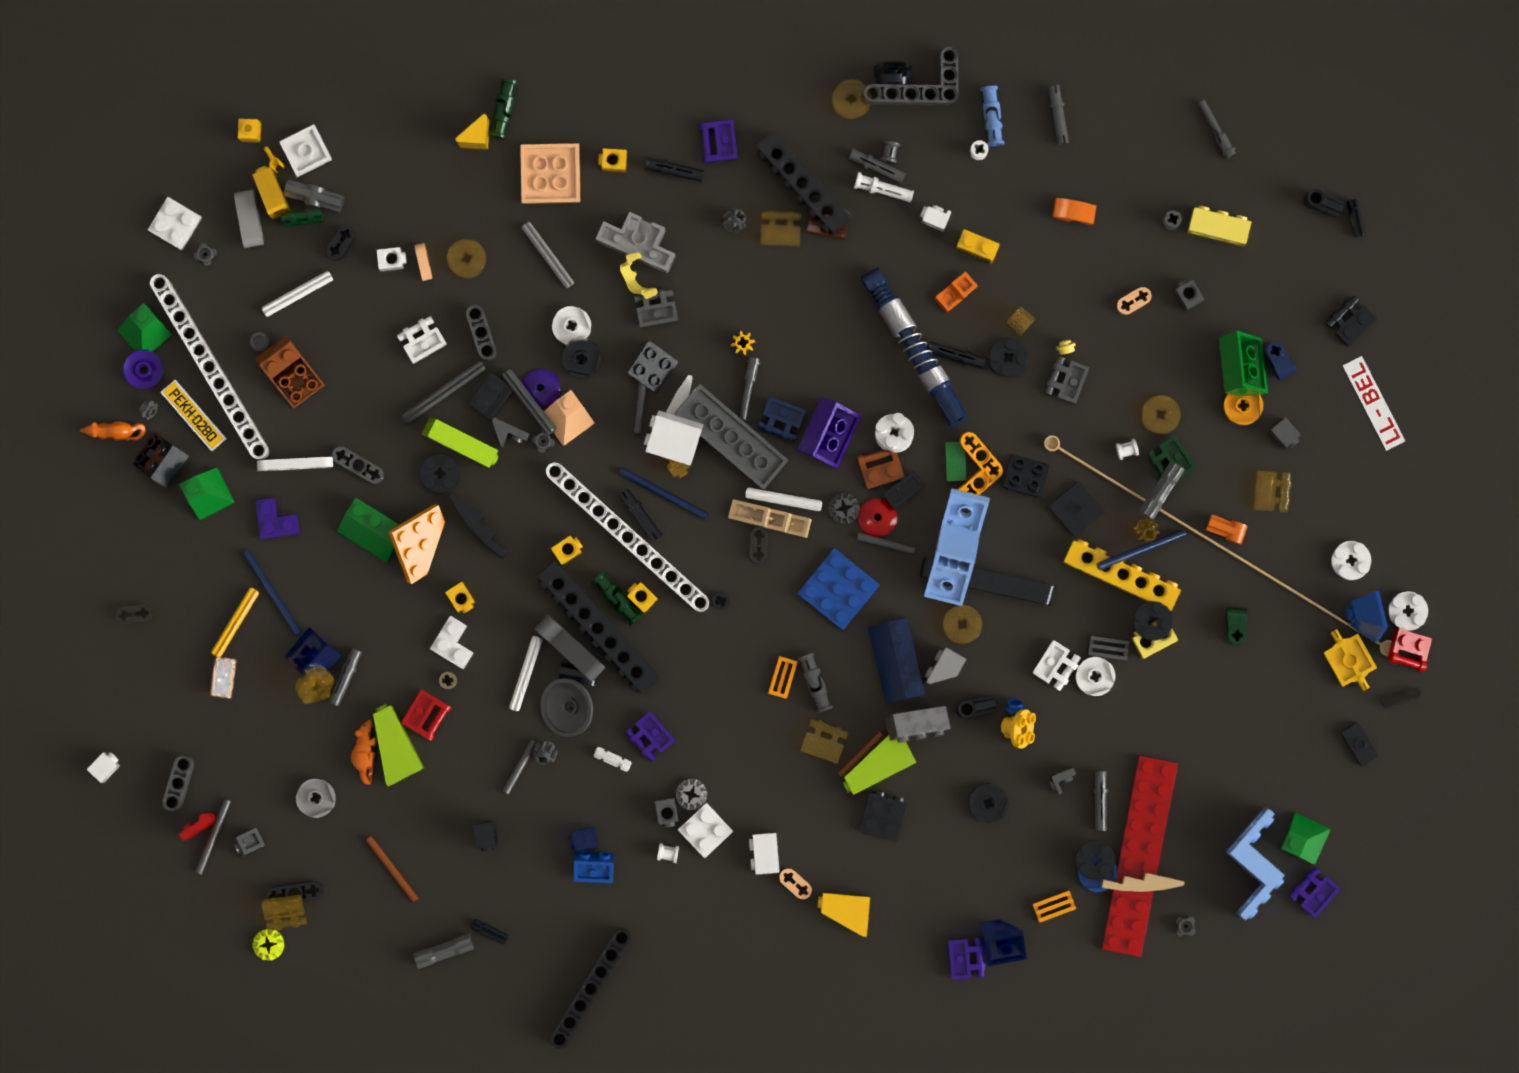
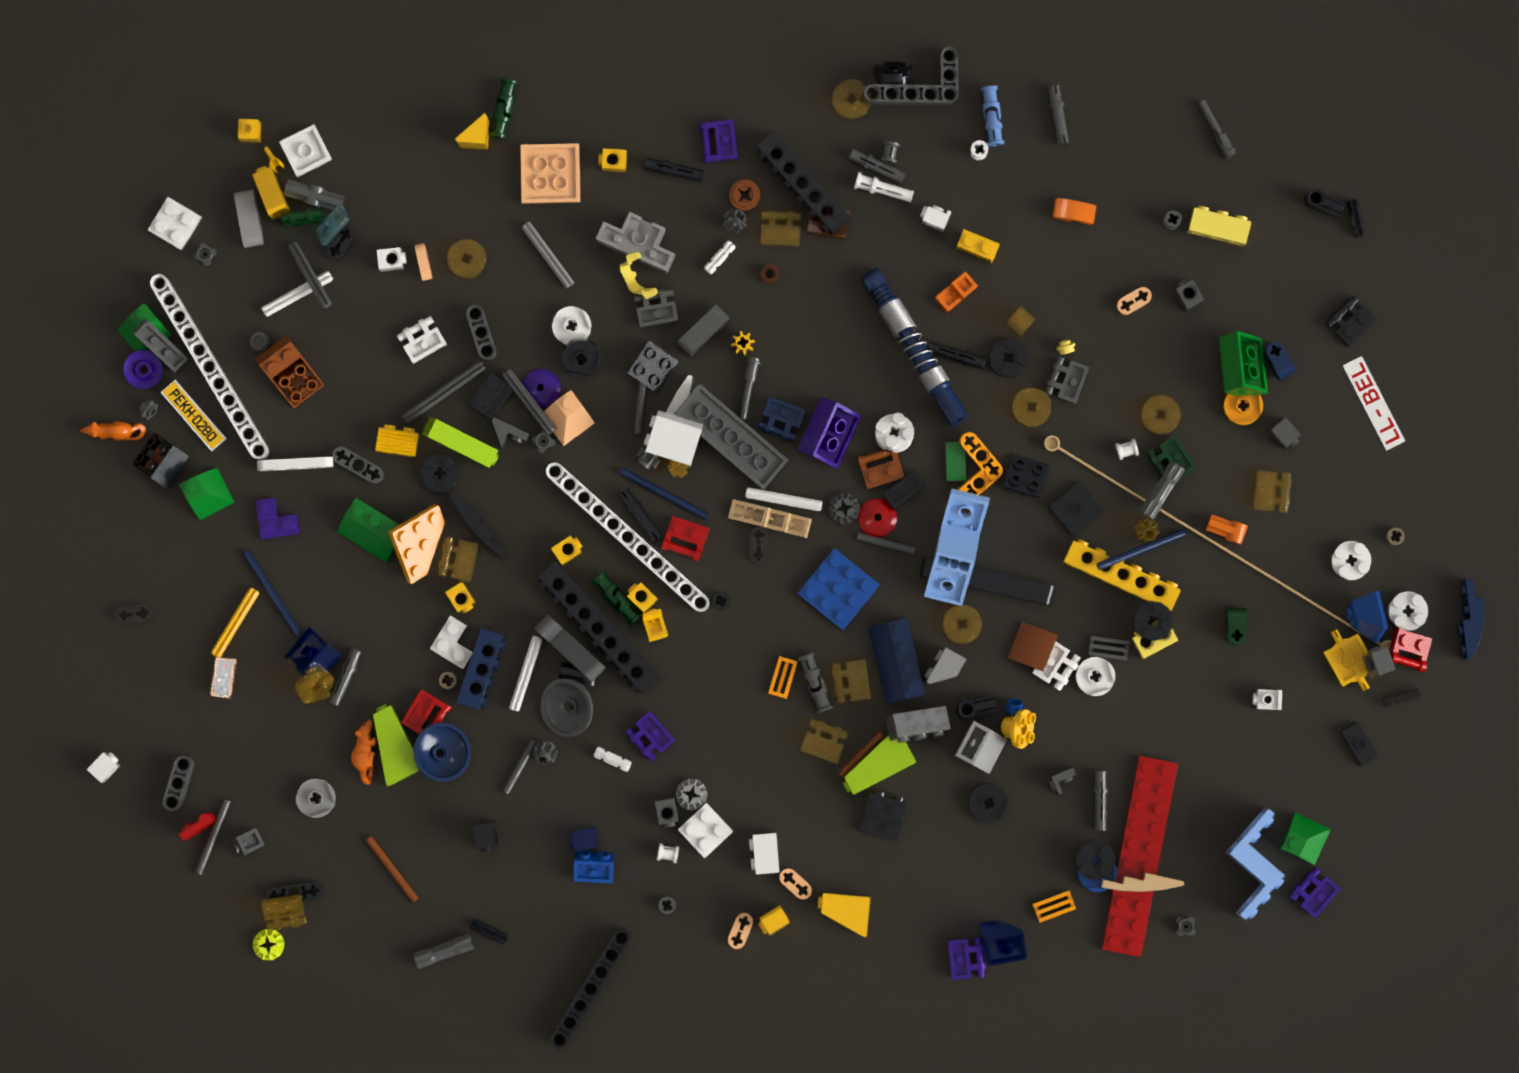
none -> dark grey plate [133,318,188,373]
none -> dark grey axle [288,242,332,309]
none -> clear light blue plate [315,204,350,246]
none -> yellow brick [375,424,419,457]
none -> dark blue dish [413,723,471,782]
none -> clear yellow plate [438,537,479,582]
none -> dark blue brick [456,628,506,710]
none -> dark grey gear [637,447,660,470]
none -> yellow bracket [642,609,668,642]
none -> dark grey bush [658,896,676,914]
none -> red plate [661,516,710,562]
none -> dark grey beam [676,304,730,357]
none -> white axle [704,240,735,274]
none -> light nougat beam [728,913,753,949]
none -> dark orange gear [729,179,760,211]
none -> yellow brick [759,905,789,935]
none -> reddish brown plate [760,265,780,284]
none -> clear yellow plate [831,660,871,703]
none -> light grey slope [954,721,1007,774]
none -> dark orange slope [1007,622,1058,672]
none -> clear yellow plate [1012,388,1051,427]
none -> white brick [1252,689,1282,710]
none -> dark grey brick [1362,646,1396,679]
none -> dark tan bush [1386,528,1405,546]
none -> dark blue slope [1457,579,1485,660]

